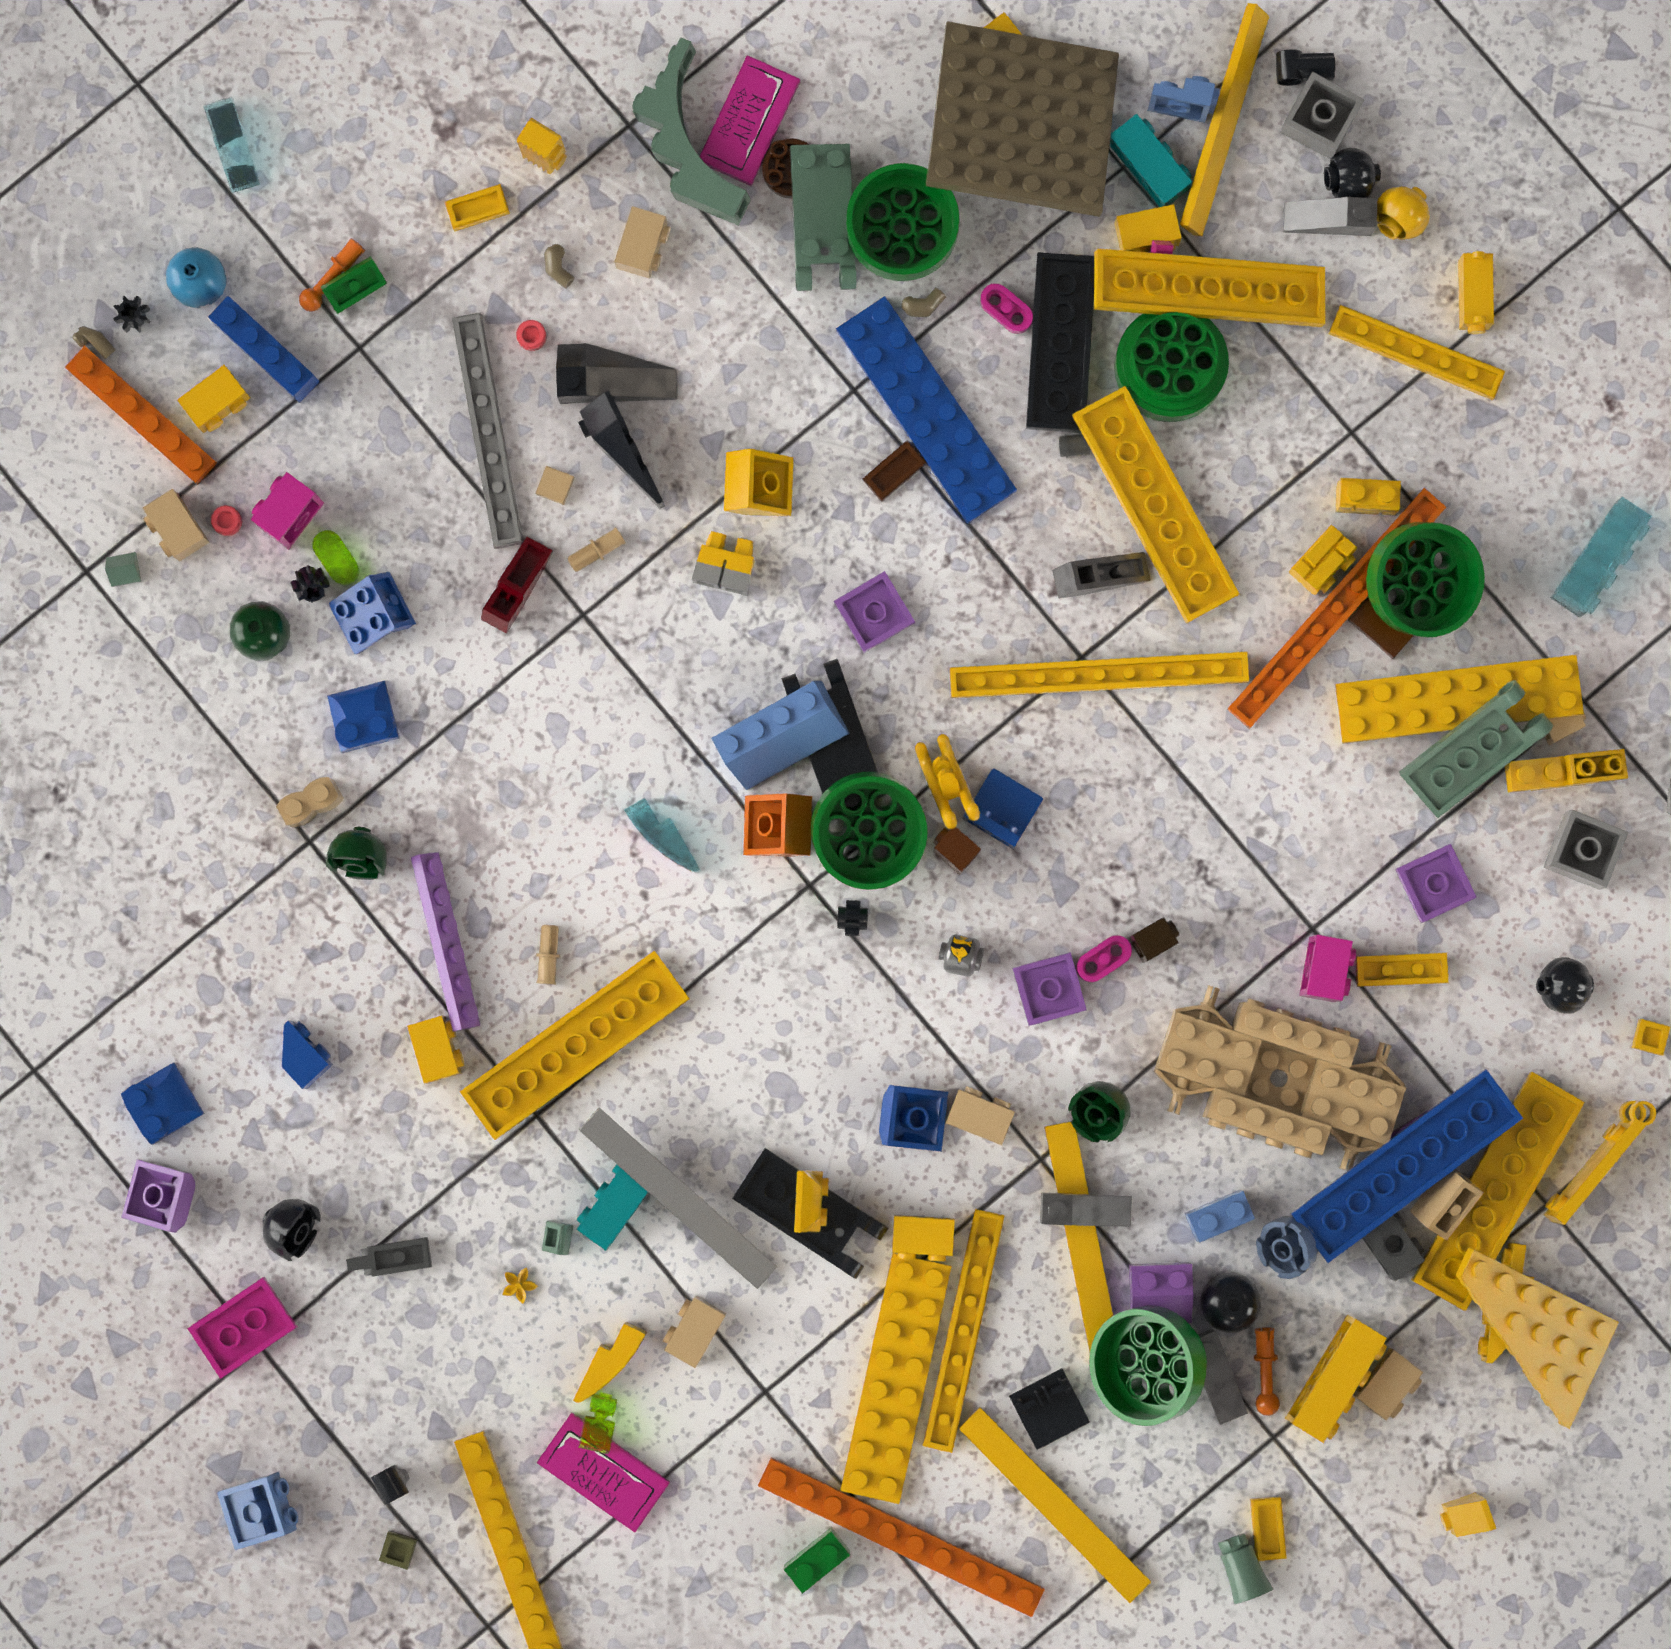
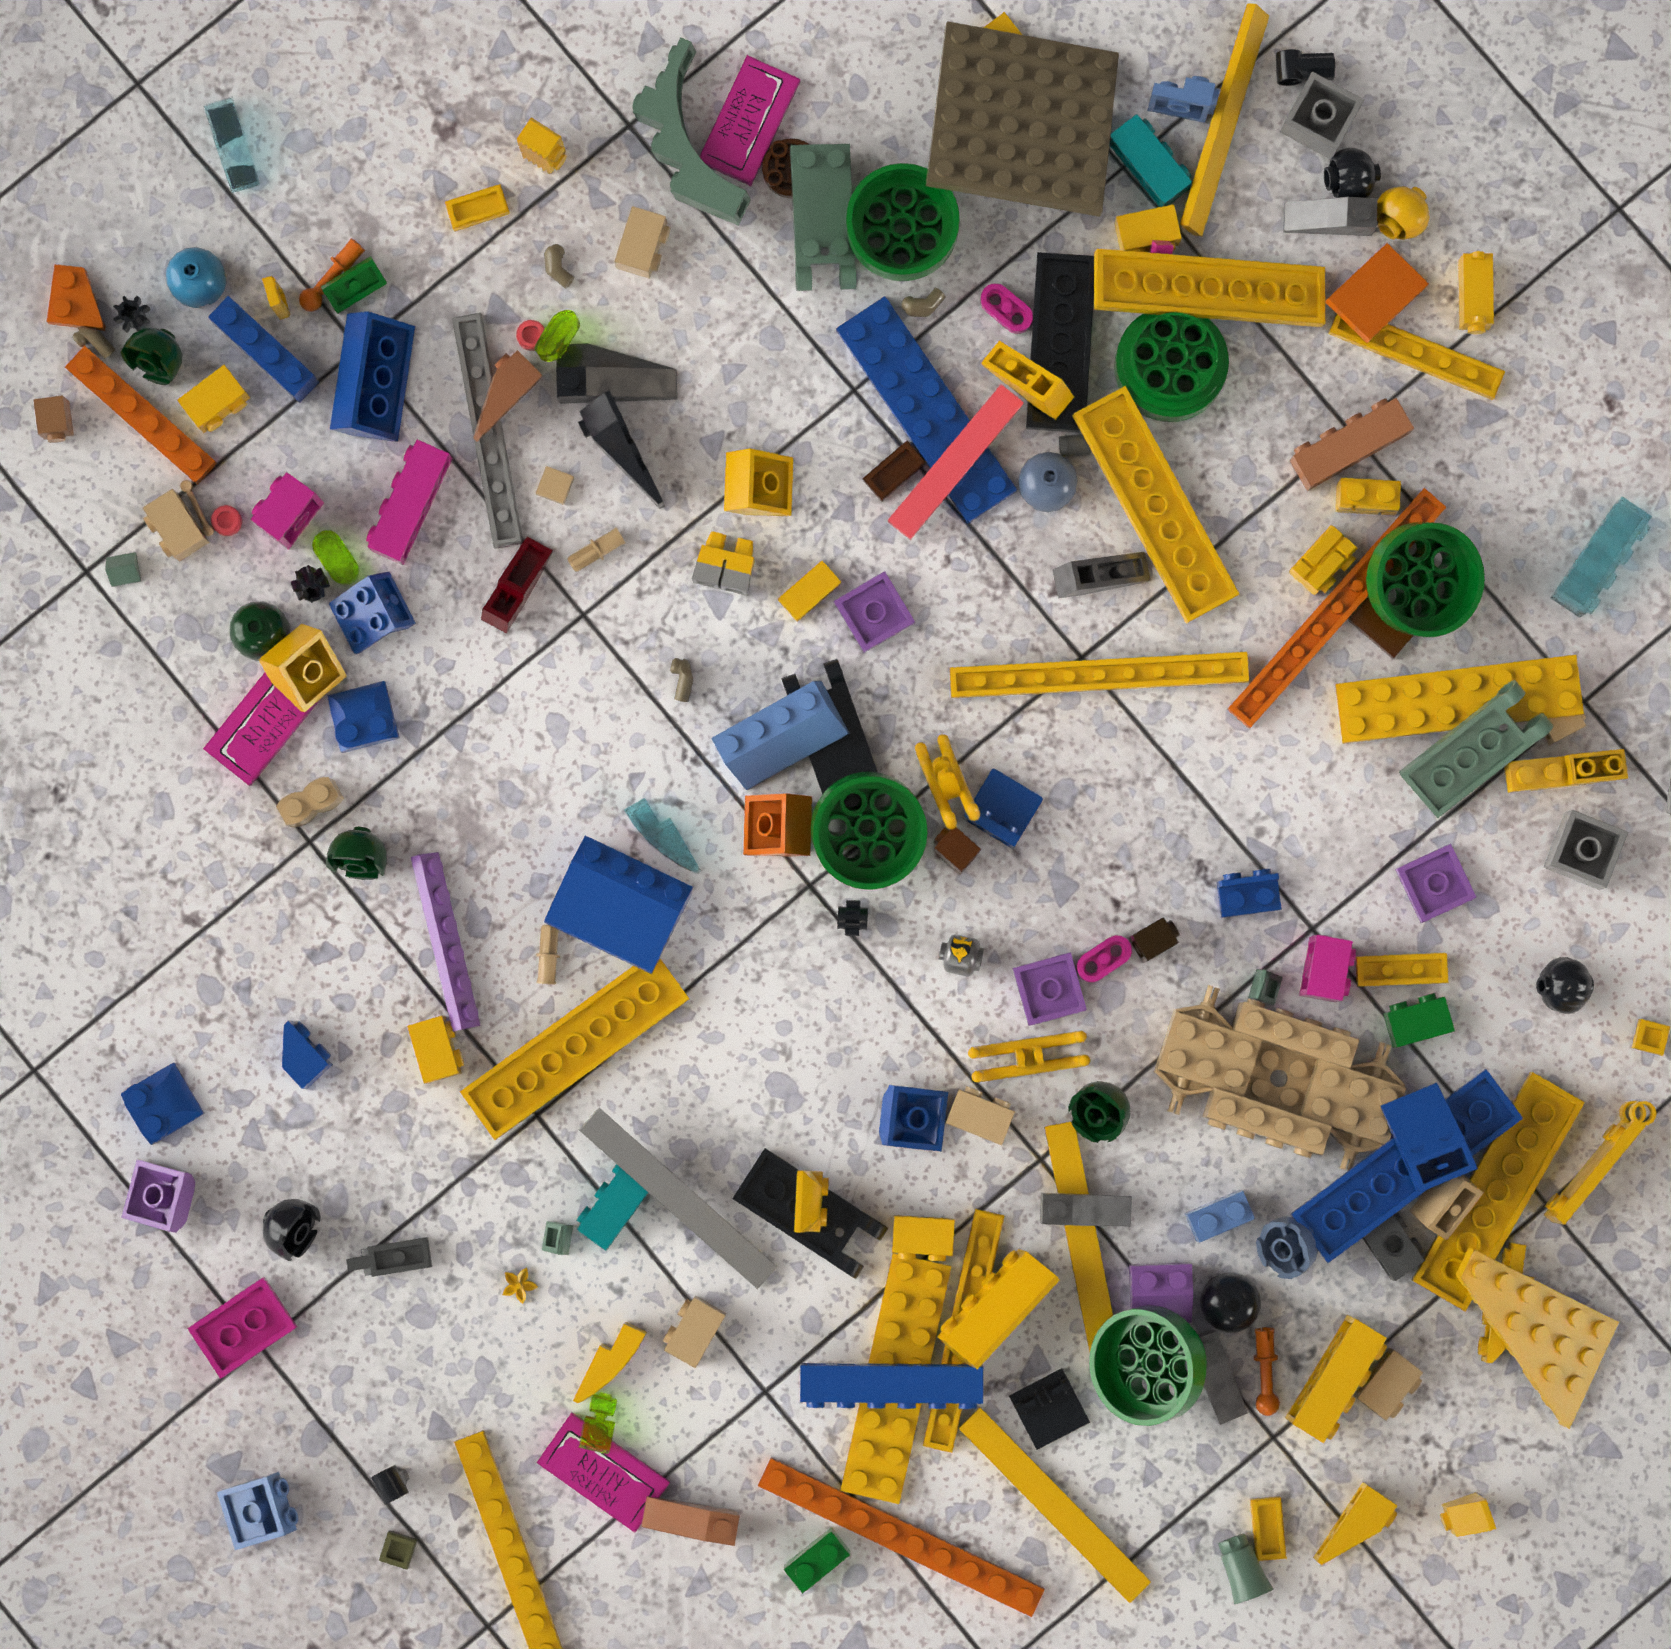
none -> medium nougat brick [33,395,74,443]
none -> orange wing [47,264,106,331]
none -> dark green cylinder [120,328,183,385]
none -> tan hinge [180,480,214,536]
none -> dark pink tile [203,672,322,786]
none -> yellow slope [258,623,347,713]
none -> yellow tile [262,276,291,320]
none -> blue slope [330,311,415,442]
none -> dark pink brick [366,439,453,565]
none -> nougat slope [473,350,543,442]
none -> clear neon green tile [535,310,580,362]
none -> blue slope [544,835,693,974]
none -> nougat slope [641,1496,740,1546]
none -> dark tan arm [670,658,693,702]
none -> yellow tile [778,560,842,622]
none -> blue brick [800,1363,984,1409]
none -> coral tile [887,384,1024,540]
none -> yellow slope [937,1249,1060,1370]
none -> yellow piece [968,1031,1090,1083]
none -> yellow slope [981,340,1074,420]
none -> sand blue cylinder [1018,452,1078,512]
none -> blue bracket [1216,869,1282,918]
none -> sand green slope [1248,969,1282,1006]
none -> nougat brick [1290,398,1414,491]
none -> yellow slope [1313,1482,1397,1565]
none -> orange tile [1325,243,1429,343]
none -> blue slope [1380,1083,1478,1192]
none -> green brick [1383,993,1455,1048]

